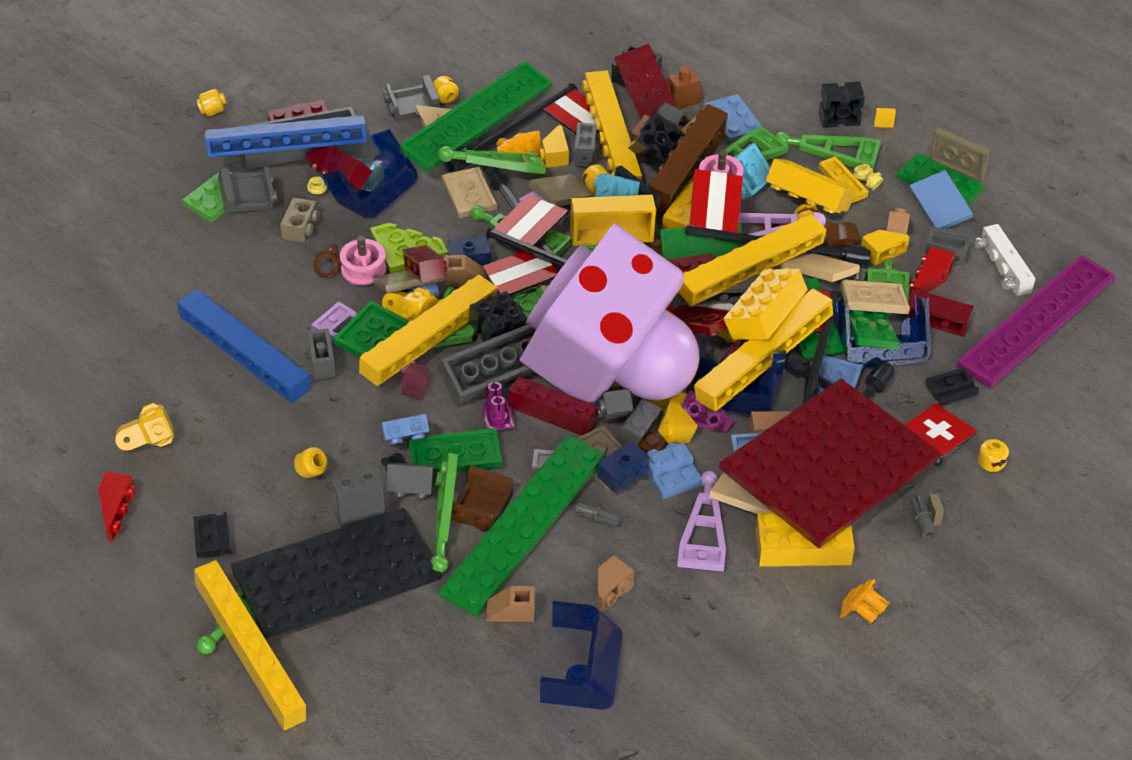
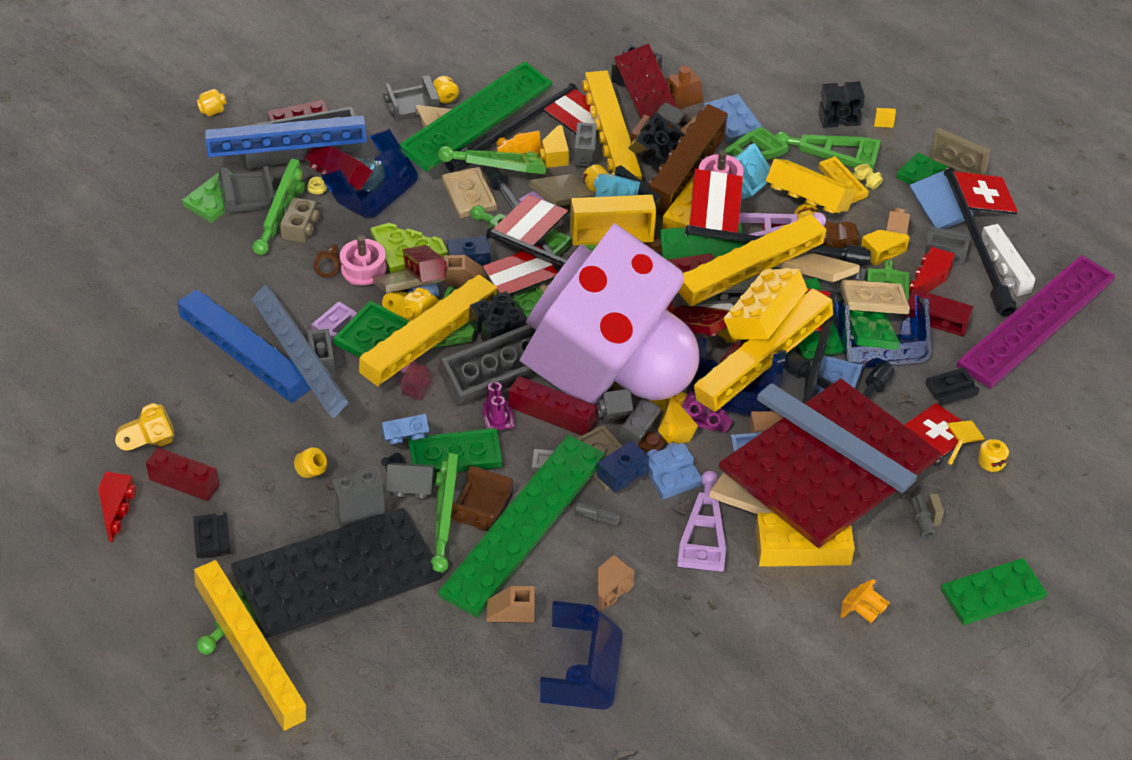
none -> dark red brick [146,447,219,501]
none -> sand blue plate [251,285,349,418]
none -> bright green plate [252,158,305,255]
none -> sand blue tile [757,383,917,493]
none -> green plate [940,558,1047,626]
none -> flag [943,167,1018,316]
none -> yellow piece [947,420,985,465]

